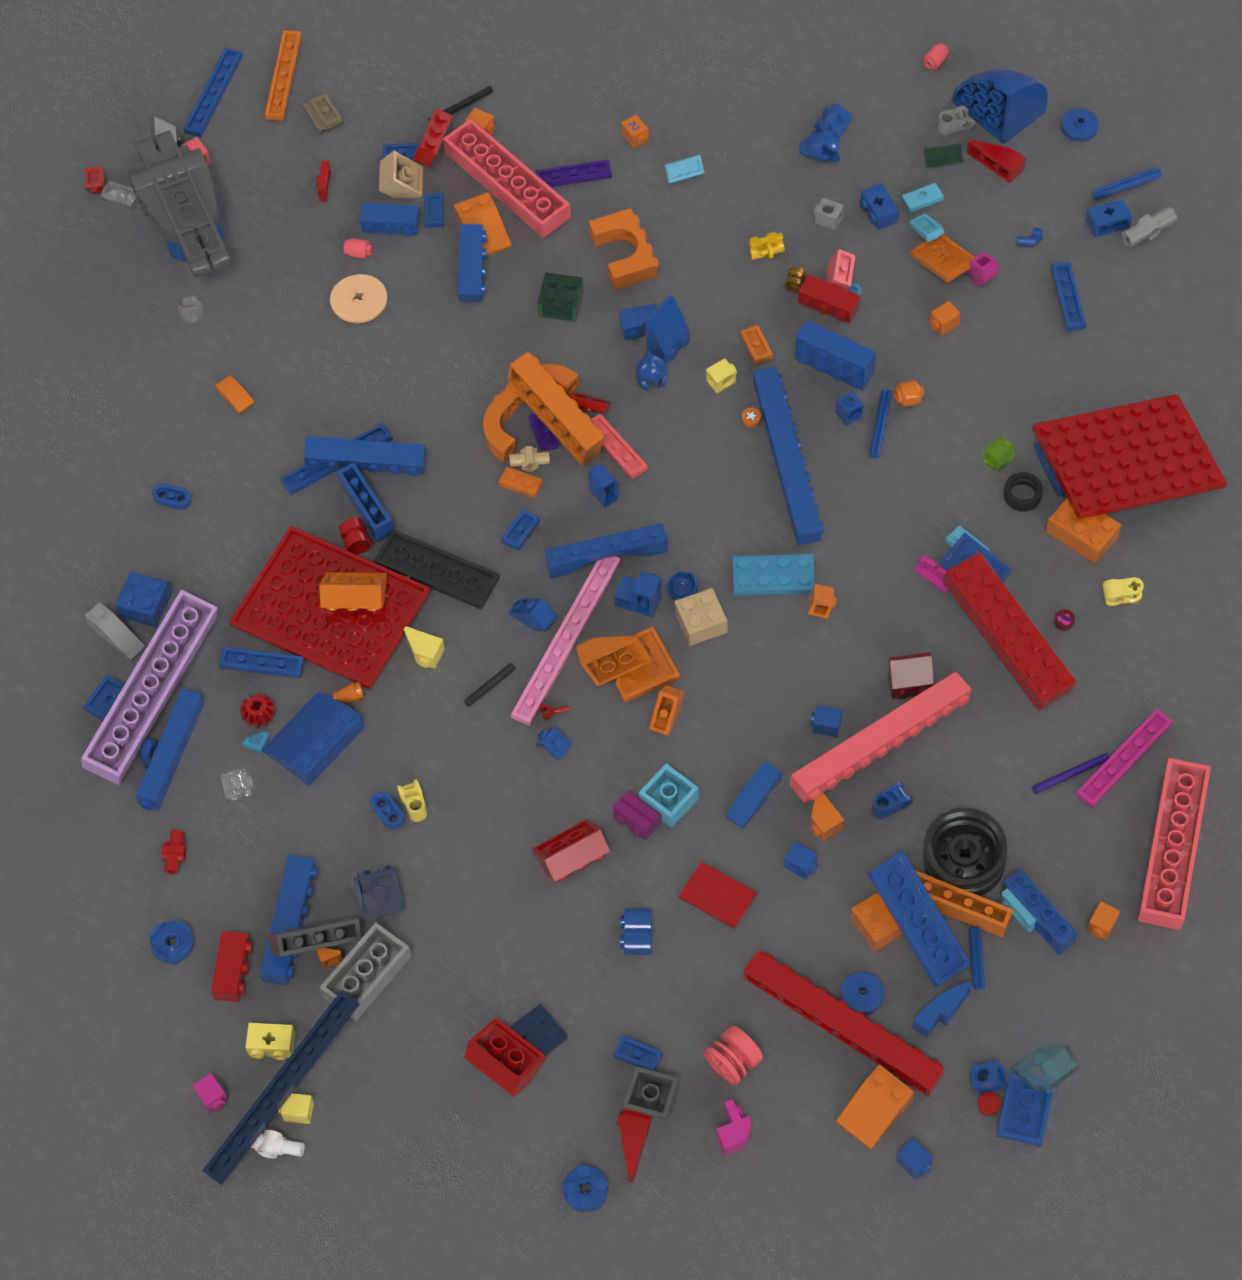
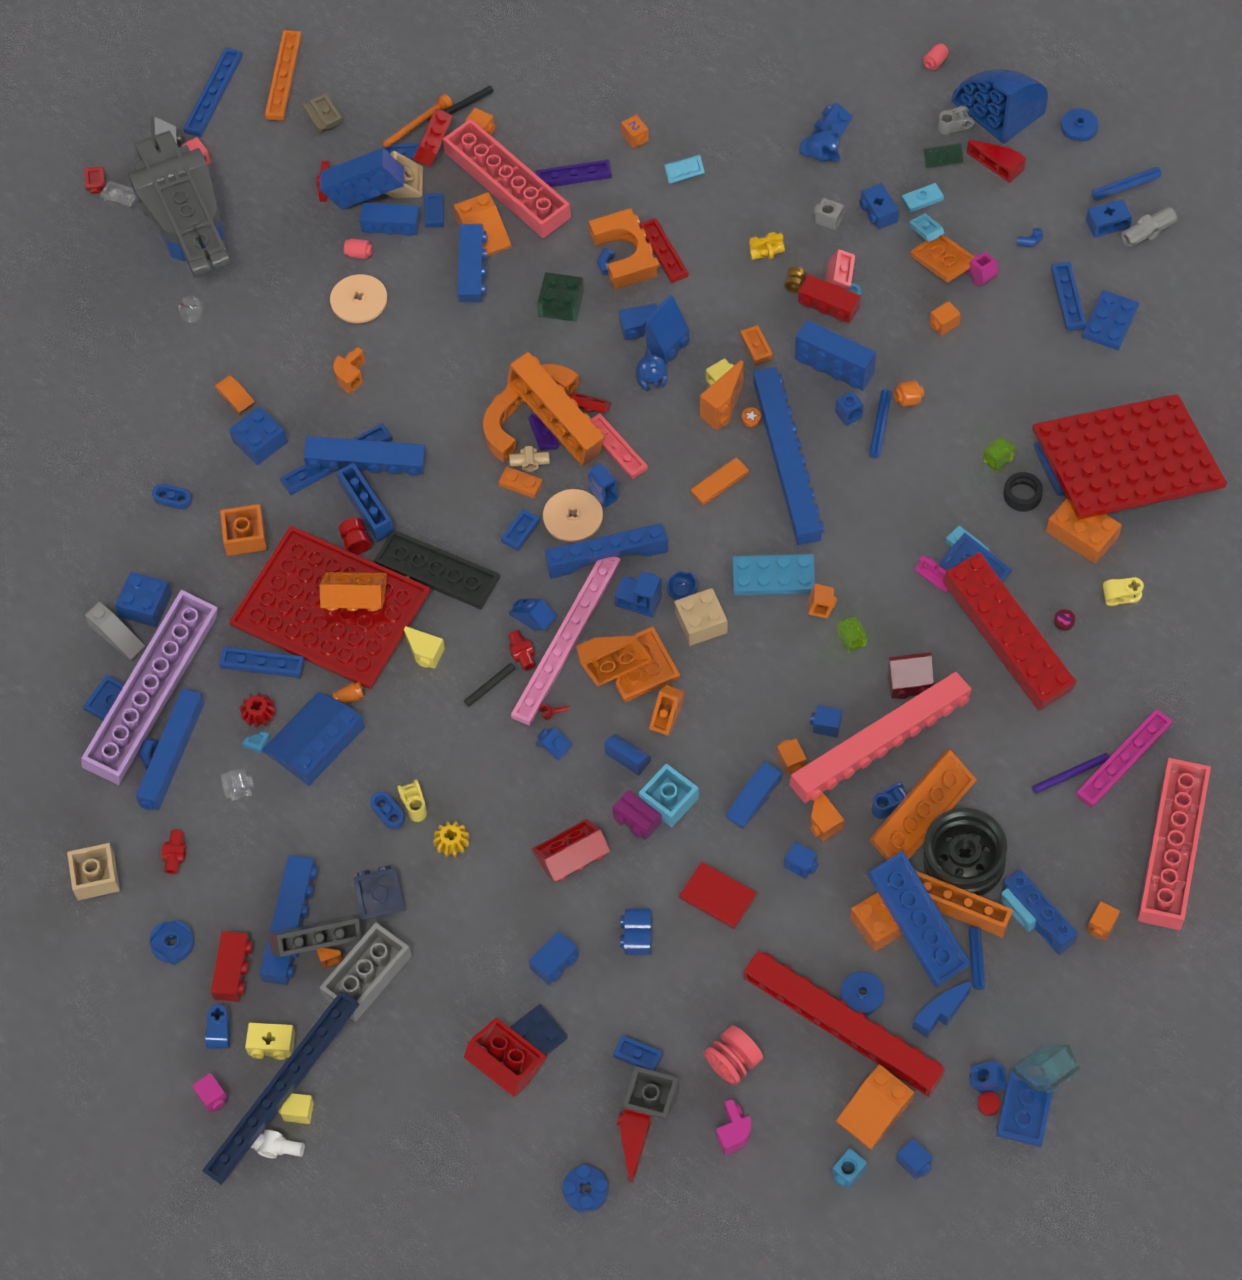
none -> tan brick [67,843,120,900]
none -> blue piece [205,1004,230,1049]
none -> orange brick [220,504,267,556]
none -> blue brick [229,406,288,465]
none -> blue brick [320,148,404,209]
none -> orange brick [333,347,365,394]
none -> orange piece [382,94,453,148]
none -> yellow gear [433,821,469,858]
none -> red axle [508,630,536,671]
none -> blue brick [529,931,579,985]
none -> light nougat piece [543,489,603,542]
none -> blue arm [597,248,615,275]
none -> blue brick [604,734,651,776]
none -> red tile [639,218,688,283]
none -> orange tile [690,457,749,506]
none -> orange slope [700,360,744,431]
none -> orange brick [777,739,807,776]
none -> dark azure brick [832,1148,867,1189]
none -> clear neon green brick [837,616,867,653]
none -> orange plate [869,750,977,860]
none -> blue plate [1082,290,1139,351]

